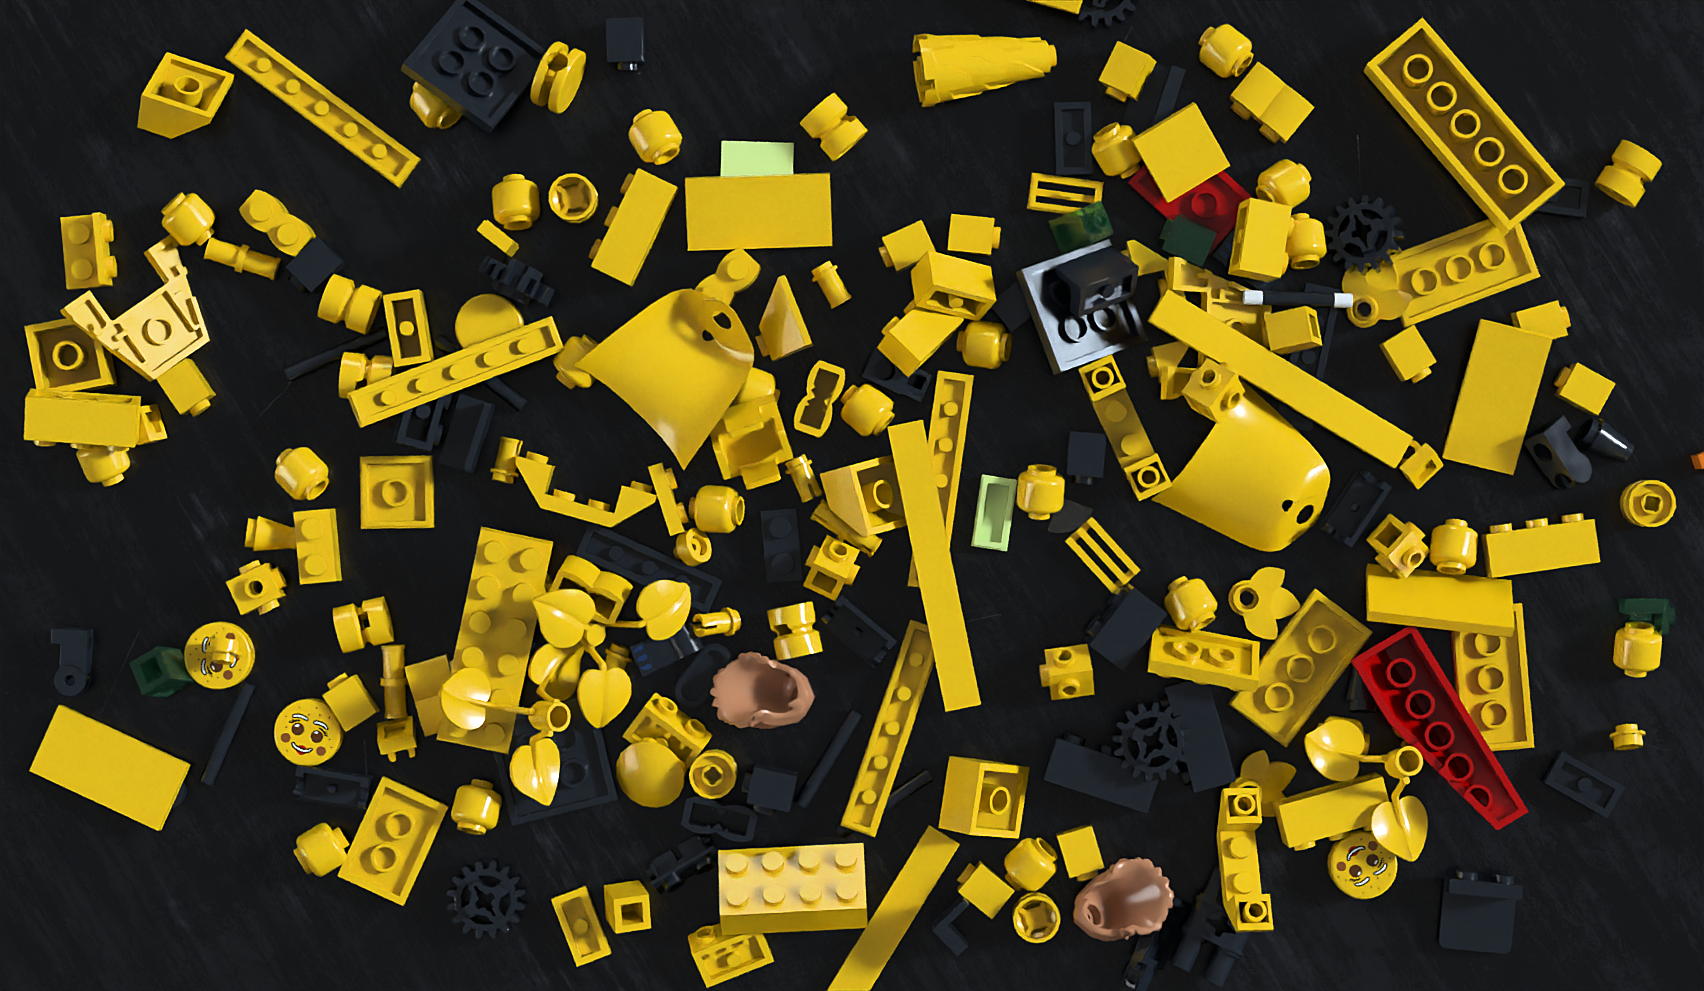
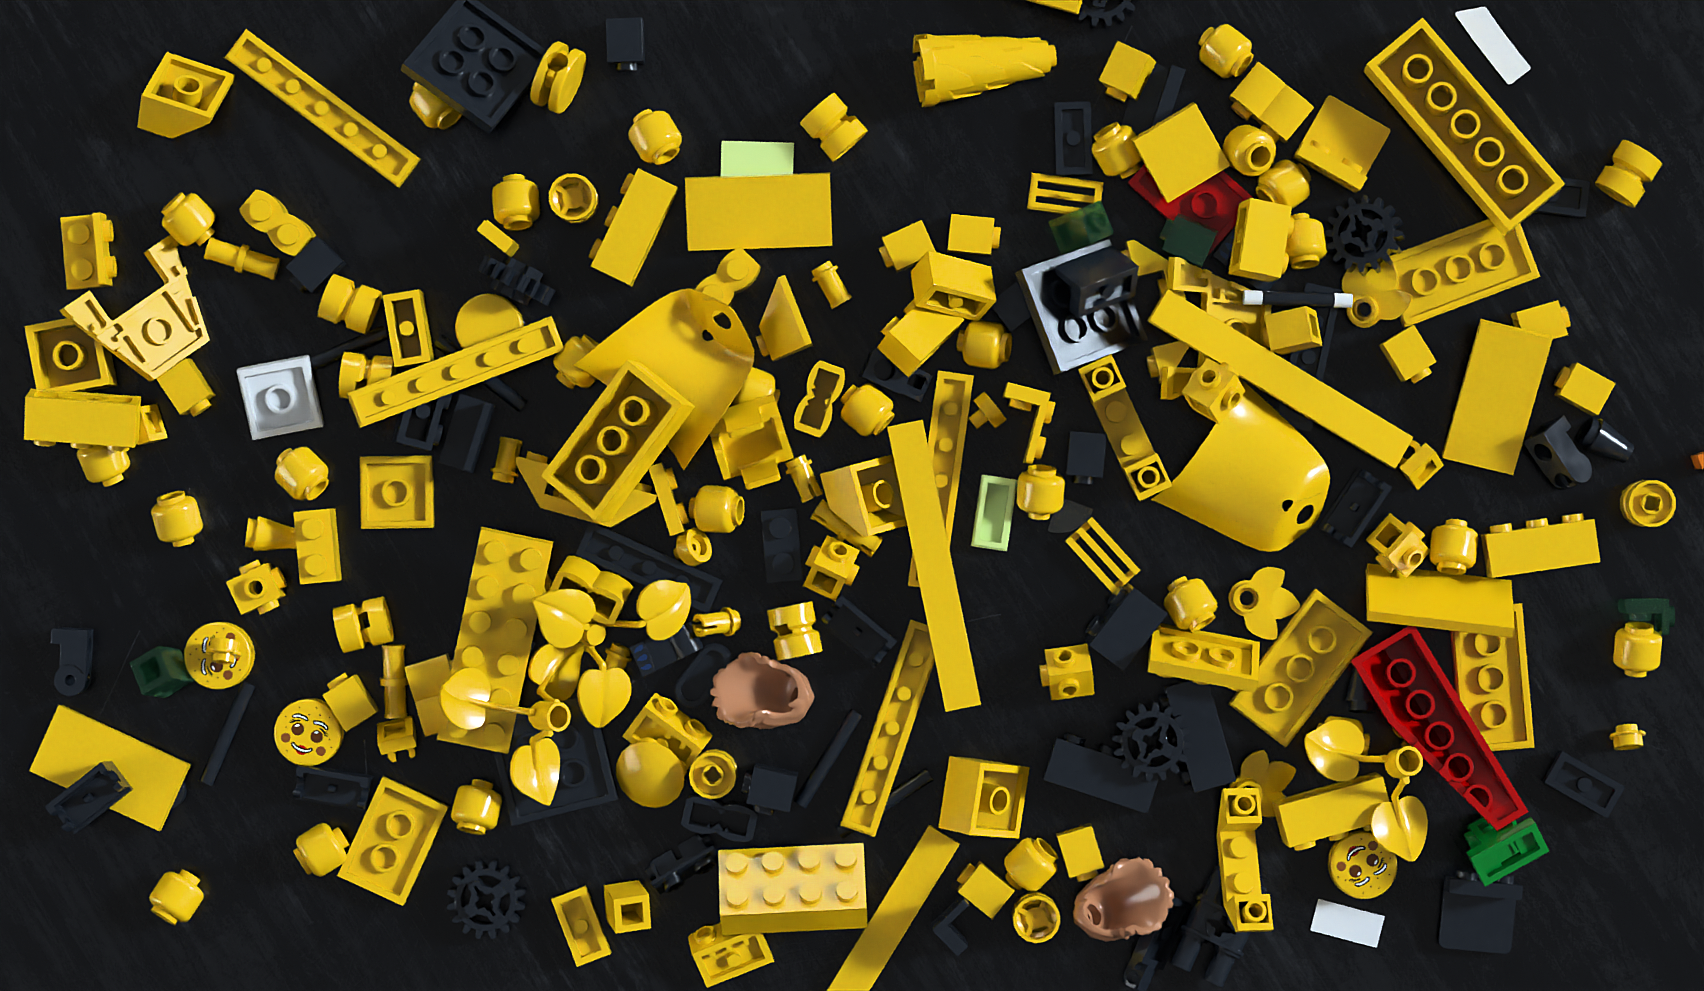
none -> black hinge [44,761,133,834]
none -> yellow head [149,869,204,925]
none -> yellow head [151,491,203,547]
none -> white tile [237,355,324,440]
none -> yellow brick [541,360,695,522]
none -> yellow tile [969,392,1007,429]
none -> yellow bracket [1002,382,1055,464]
none -> yellow head [1223,125,1276,177]
none -> yellow bracket [1293,95,1391,193]
none -> white sticker [1310,899,1385,948]
none -> white sticker [1455,7,1531,84]
none -> green tile [1464,817,1549,887]

